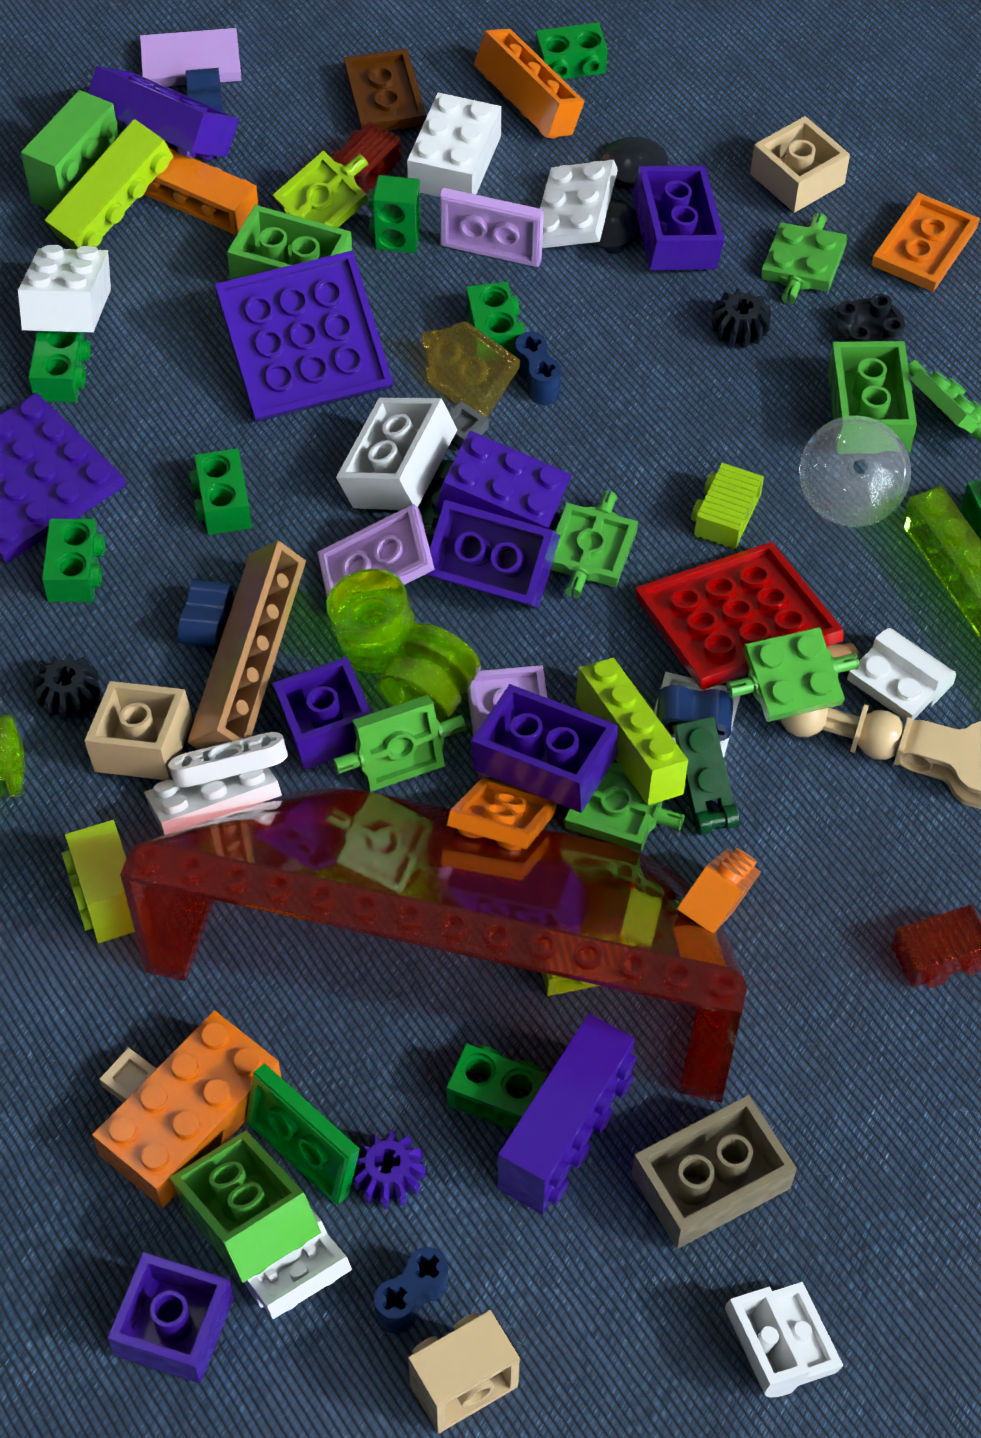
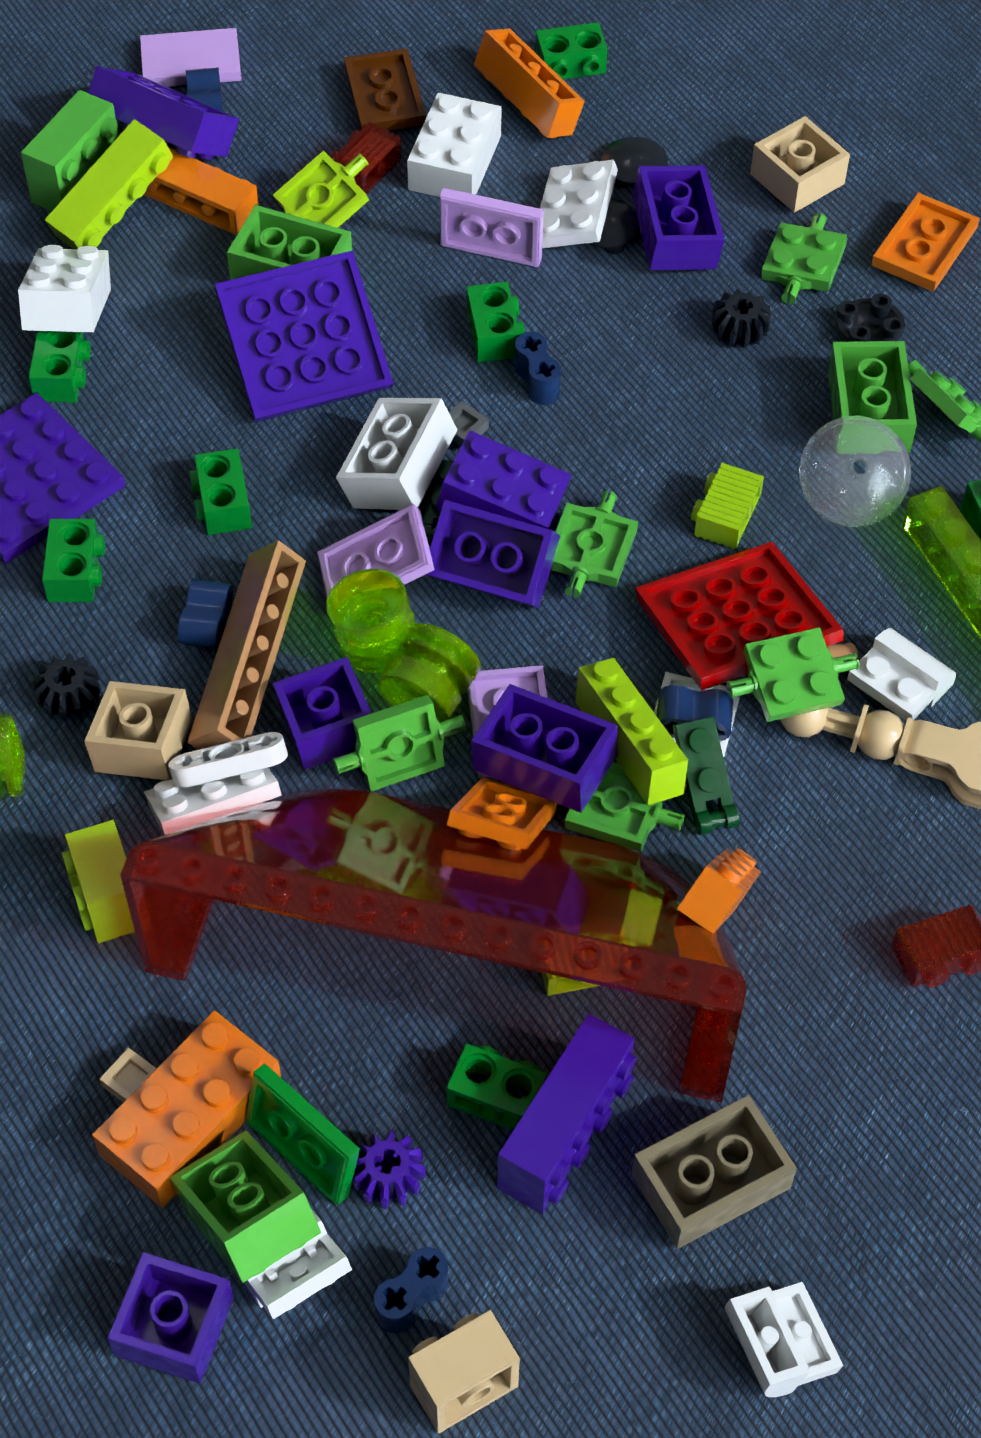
green brick [368,175,421,253] -> none
clear yellow tile [421,321,520,417] -> none

